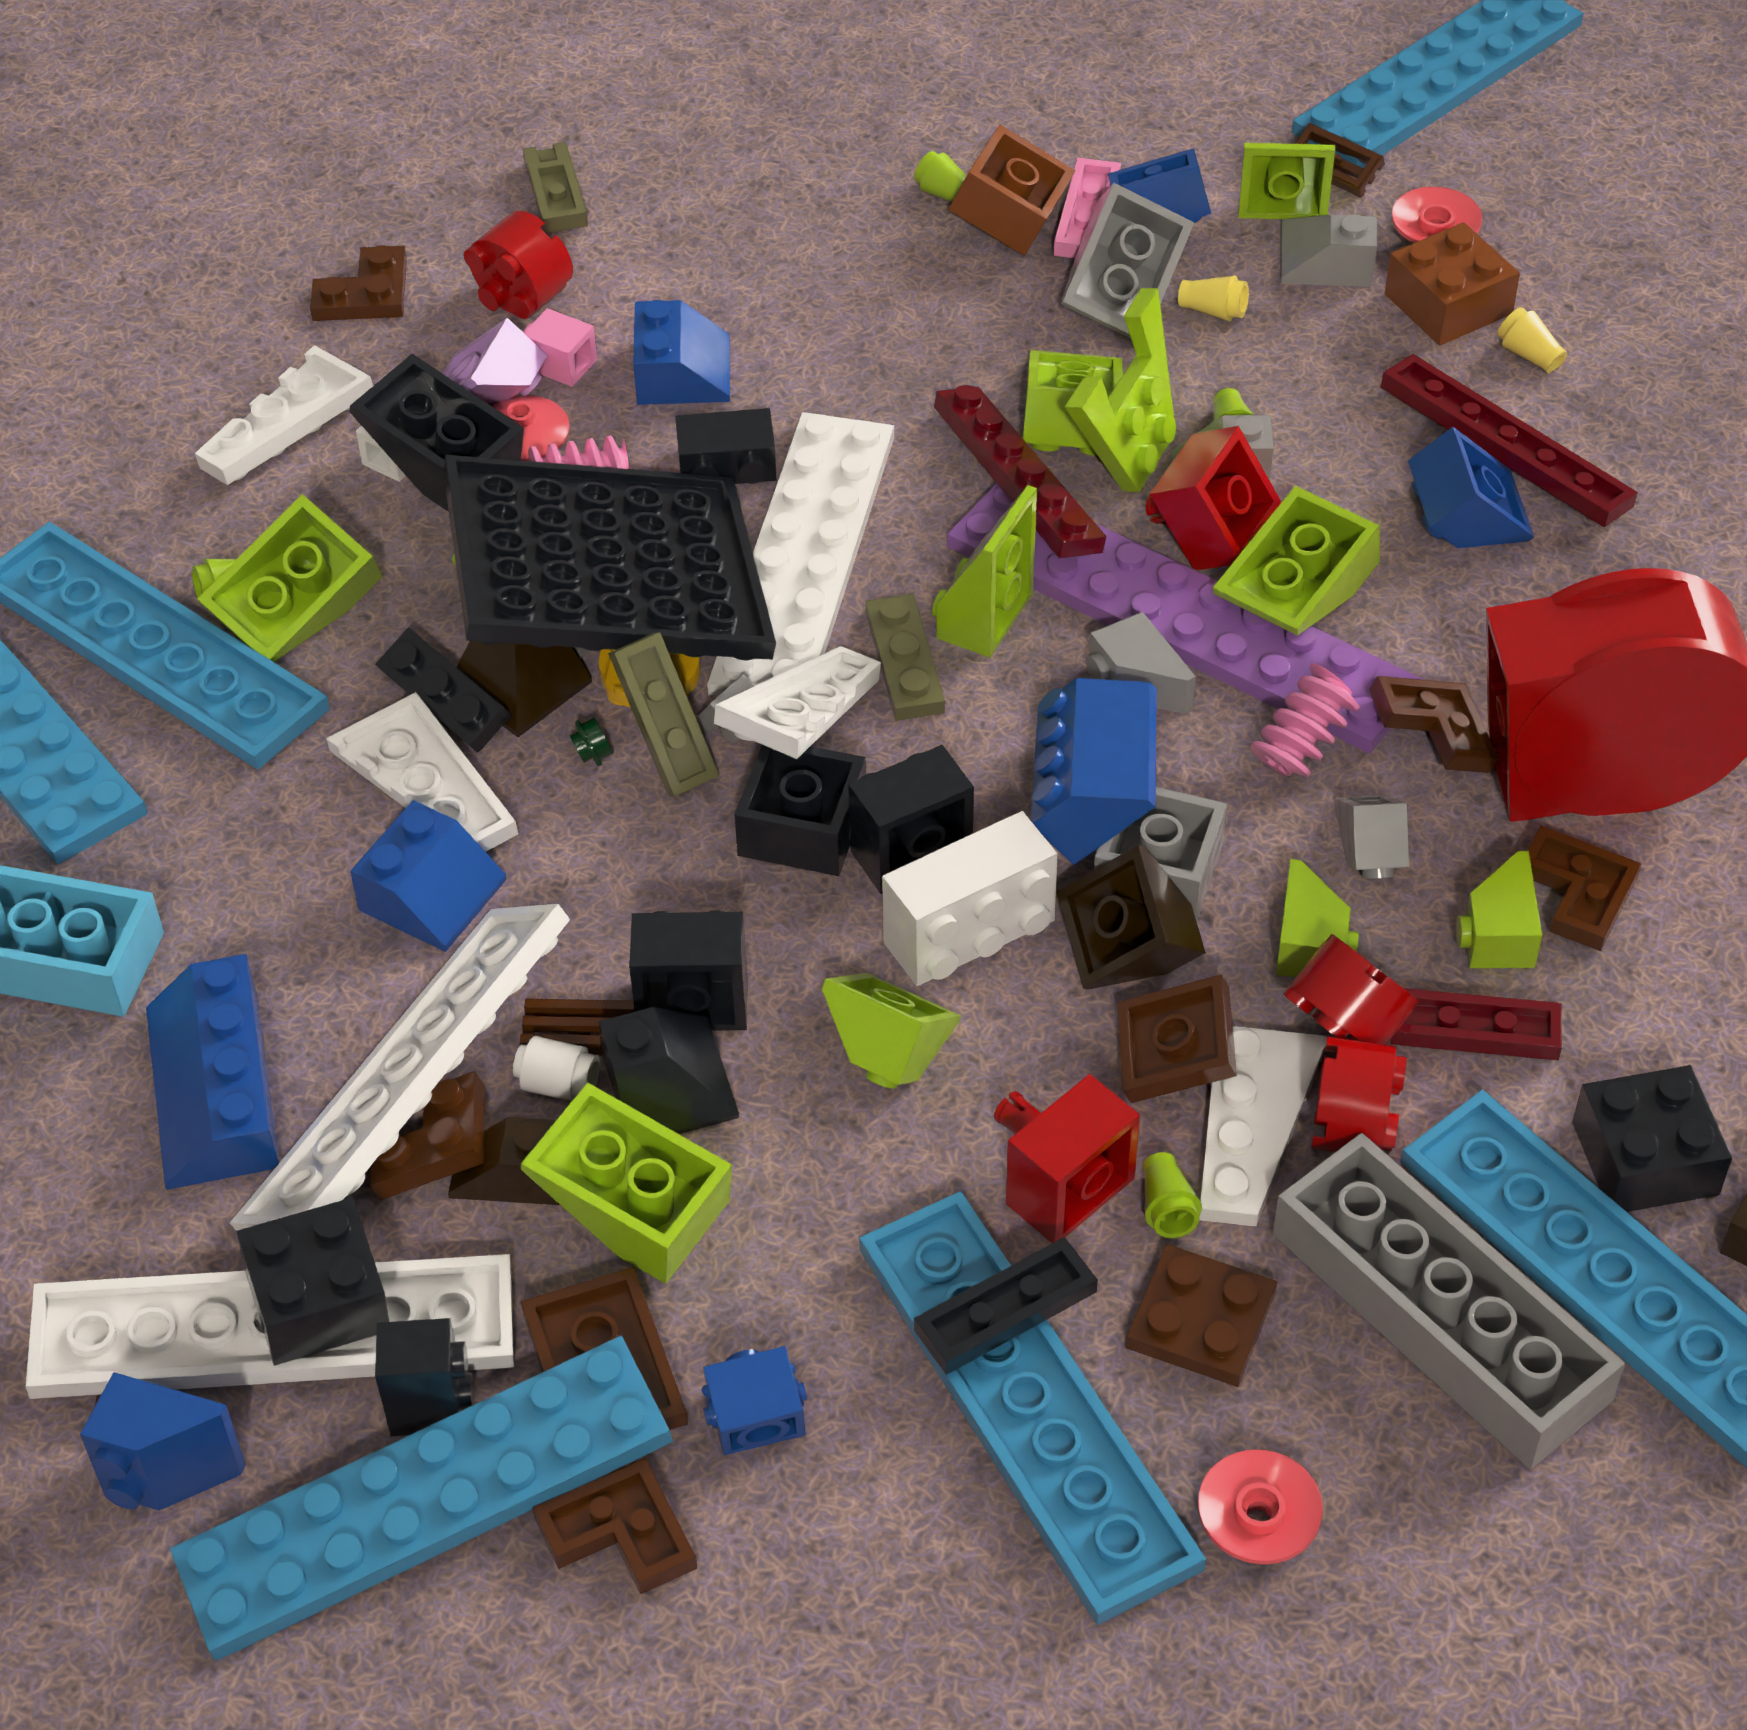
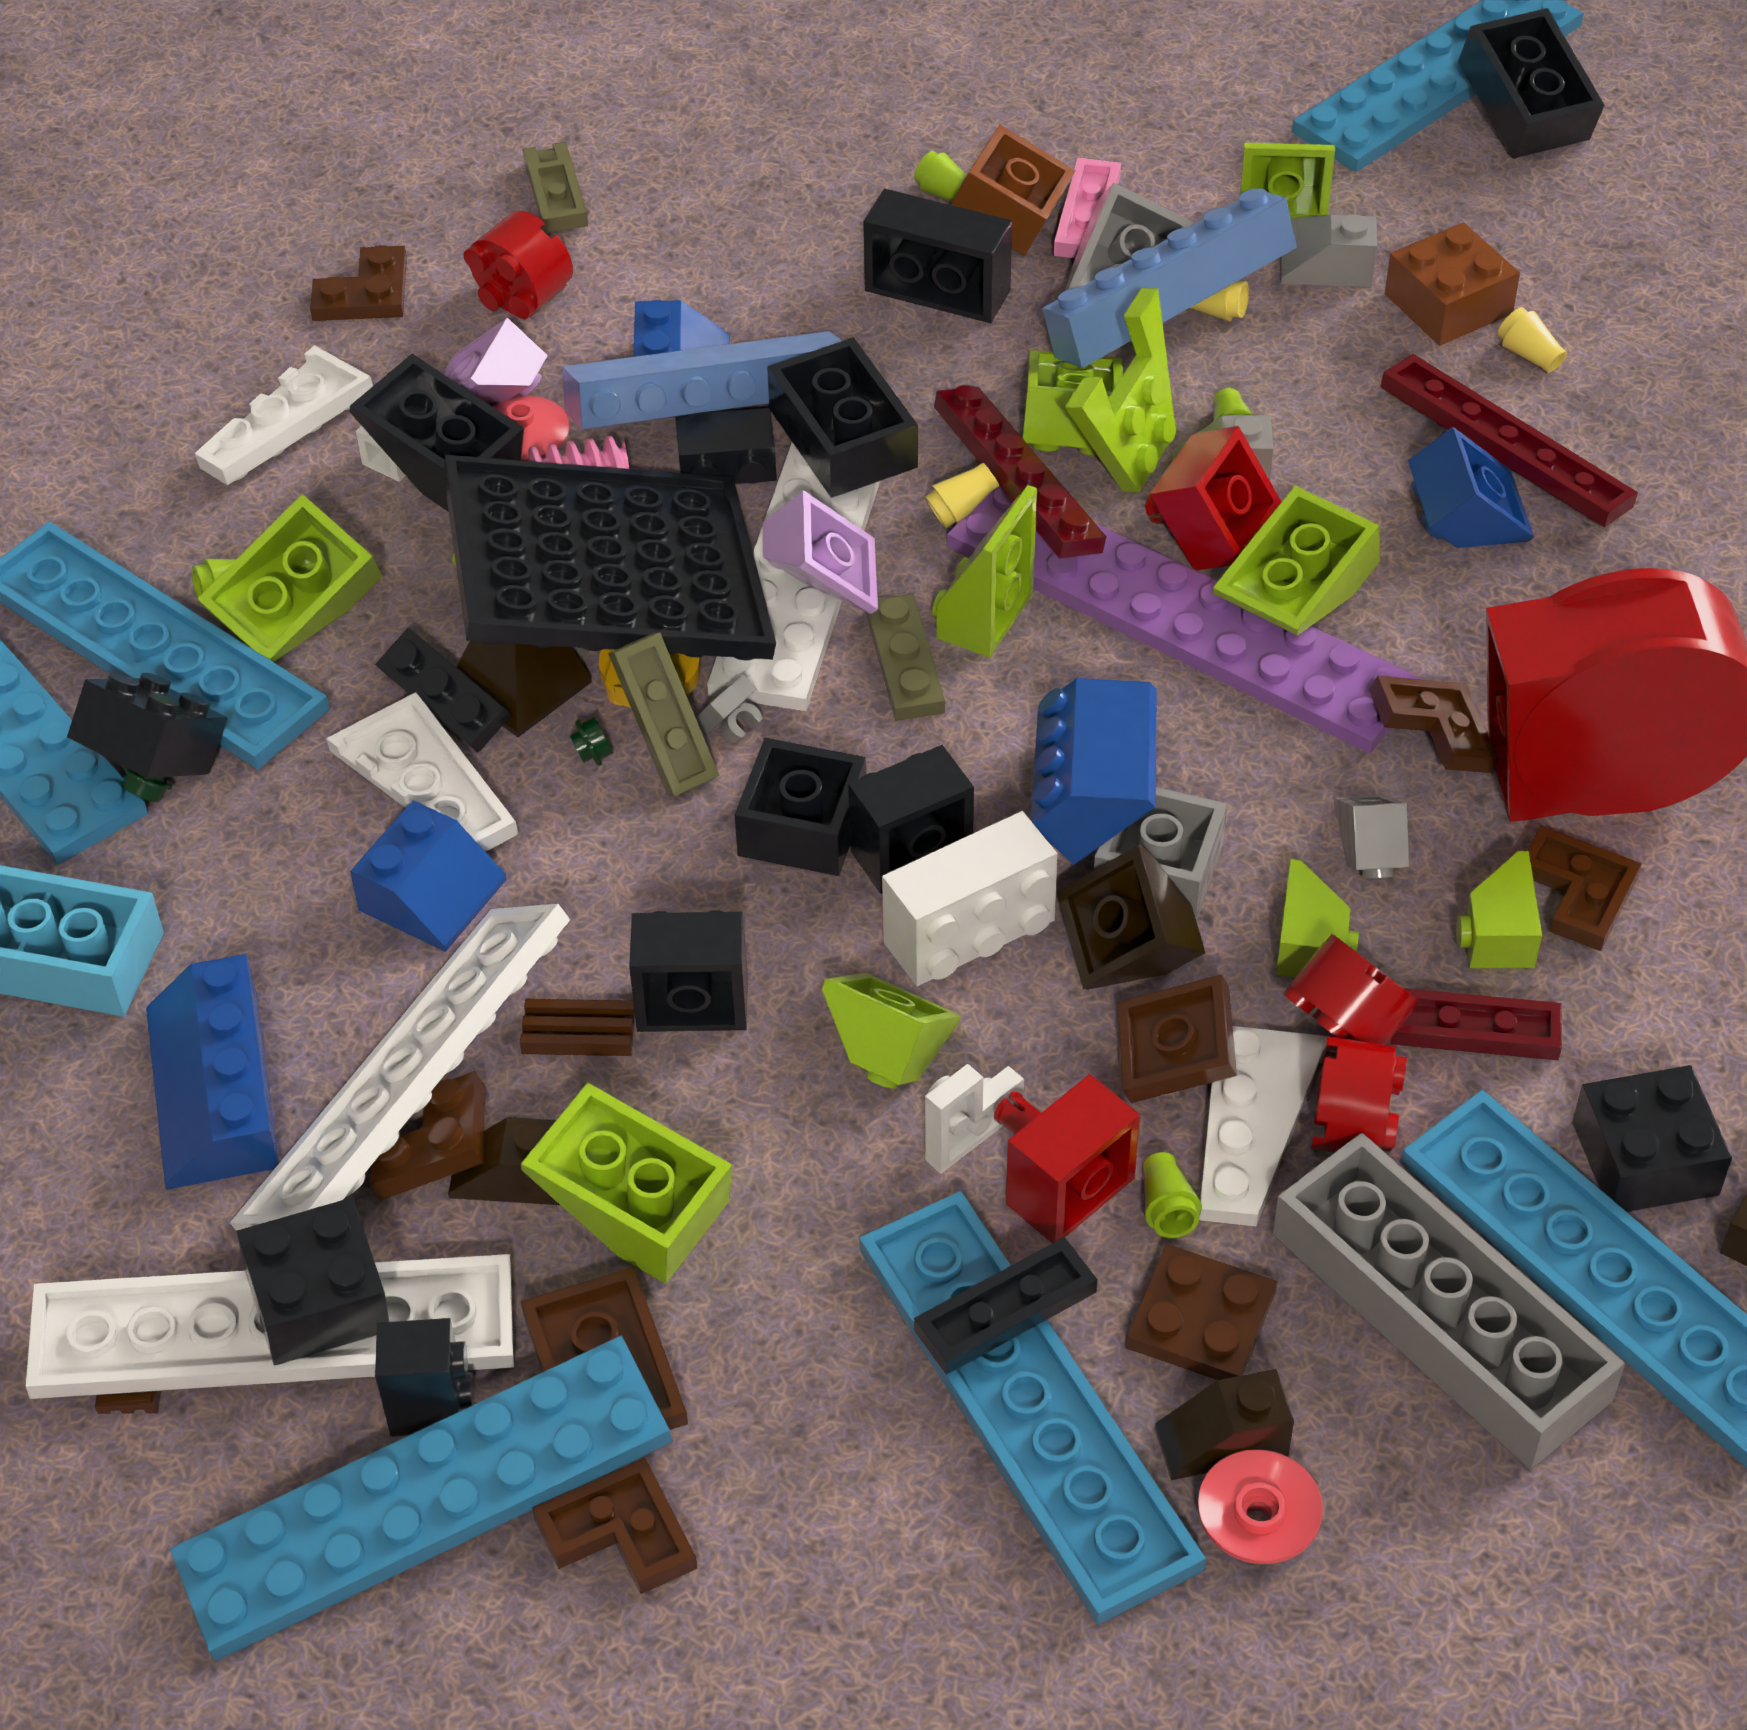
blue slope [80,1372,246,1511] -> none
white brick [513,1036,600,1101] -> none
bright pink brick [523,308,597,387] -> none
black slope [599,1007,739,1134] -> none
blue head [702,1346,807,1455] -> none
white wing [714,646,881,759] -> none
light grey slope [1086,612,1196,714] -> none
blue slope [1108,148,1211,223] -> none
bright pink piece [1250,663,1360,778] -> none
reddish brown tile [1295,123,1385,197] -> none
coral dish [1392,186,1482,243] -> none
none -> black brick [67,673,228,778]
none -> dark green plate [121,767,172,802]
none -> medium blue brick [562,331,842,429]
none -> lavender slope [762,490,878,614]
none -> black brick [767,337,918,498]
none -> black brick [863,188,1012,324]
none -> light yellow cone [924,463,999,529]
none -> white plate [925,1064,1024,1174]
none -> medium blue brick [1042,188,1297,368]
none -> dark brown slope [1155,1369,1294,1480]
none -> black brick [1458,8,1605,159]

